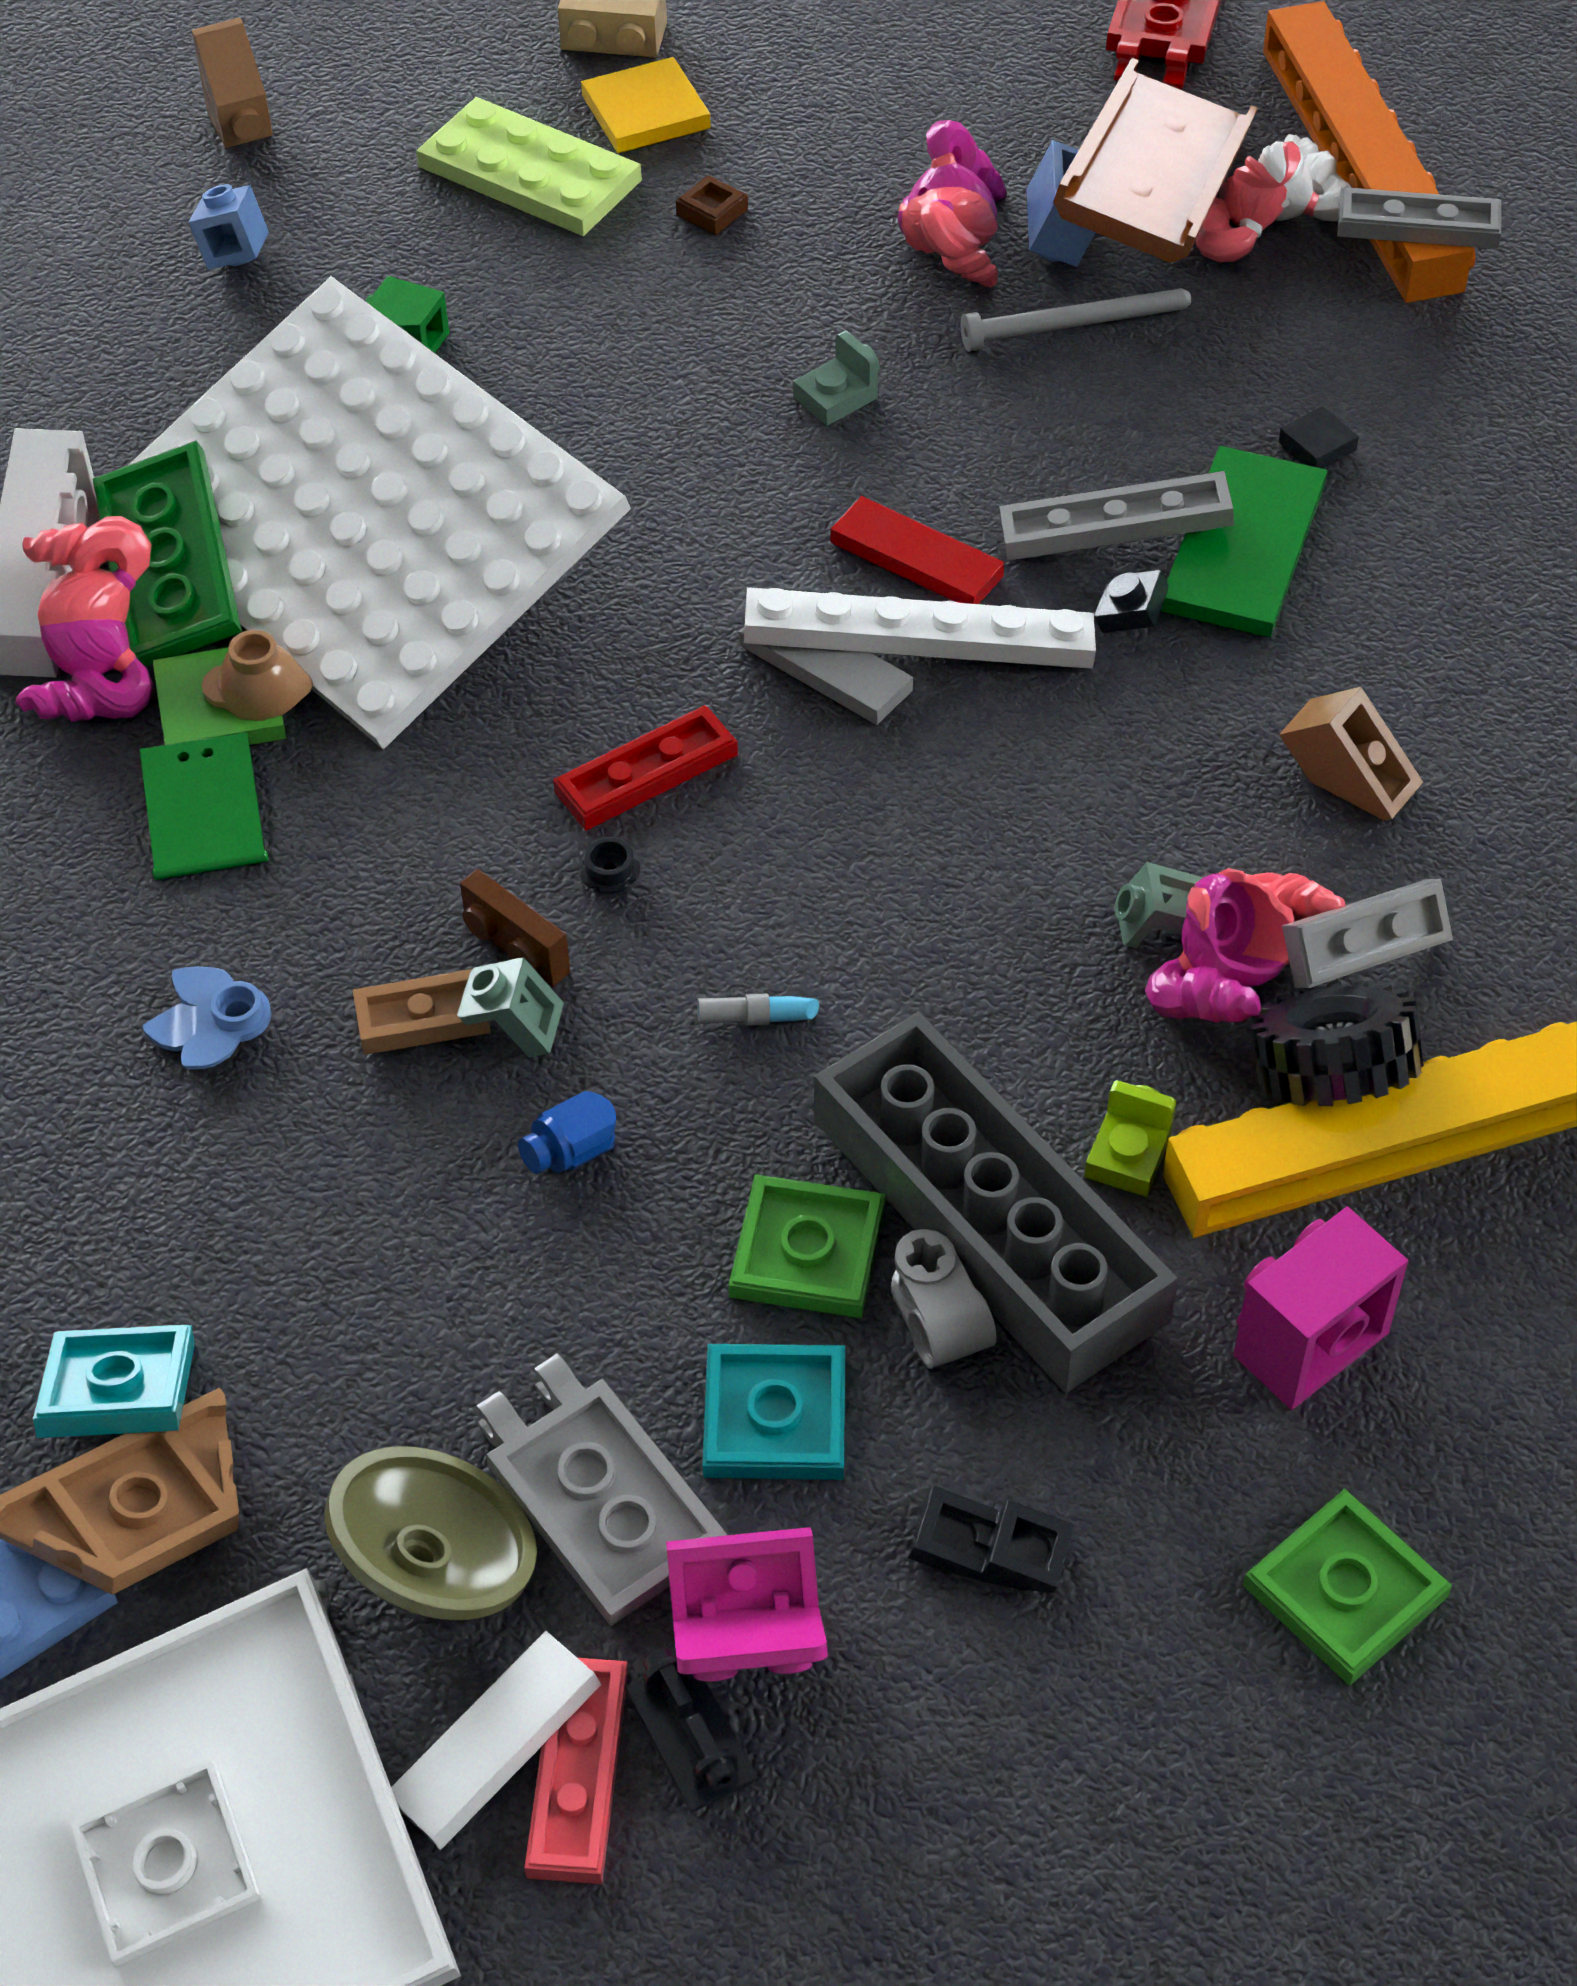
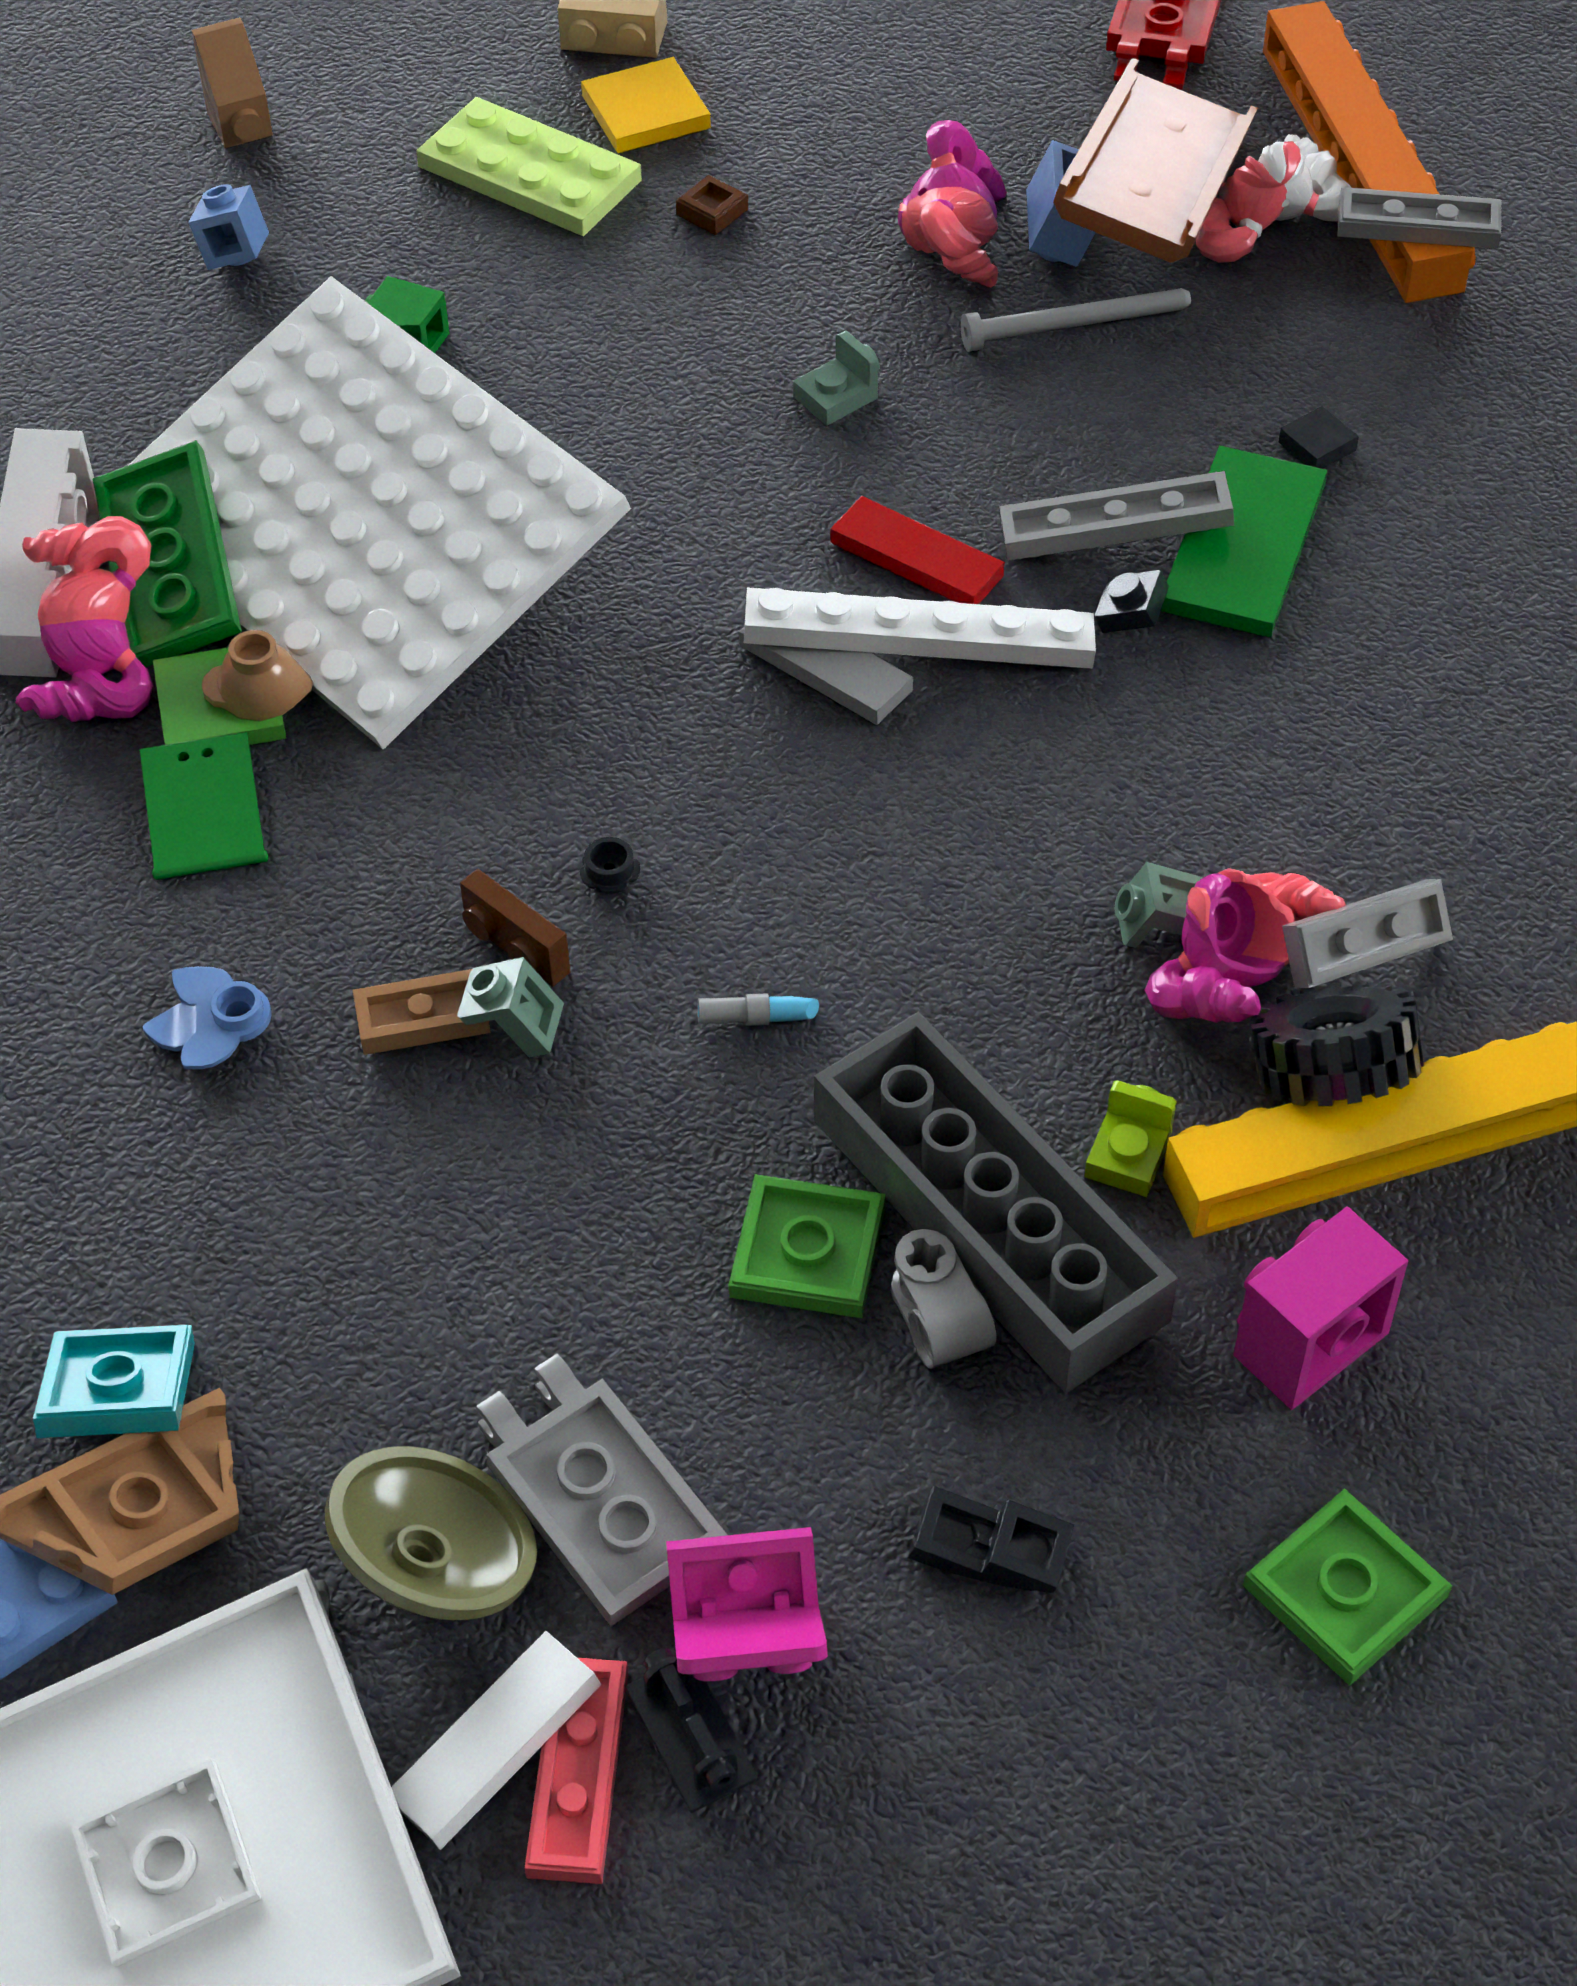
blue arm [518,1091,616,1174] -> none
red tile [553,705,738,831] -> none
teal tile [702,1344,845,1480] -> none
medium nougat slope [1279,687,1423,820] -> none

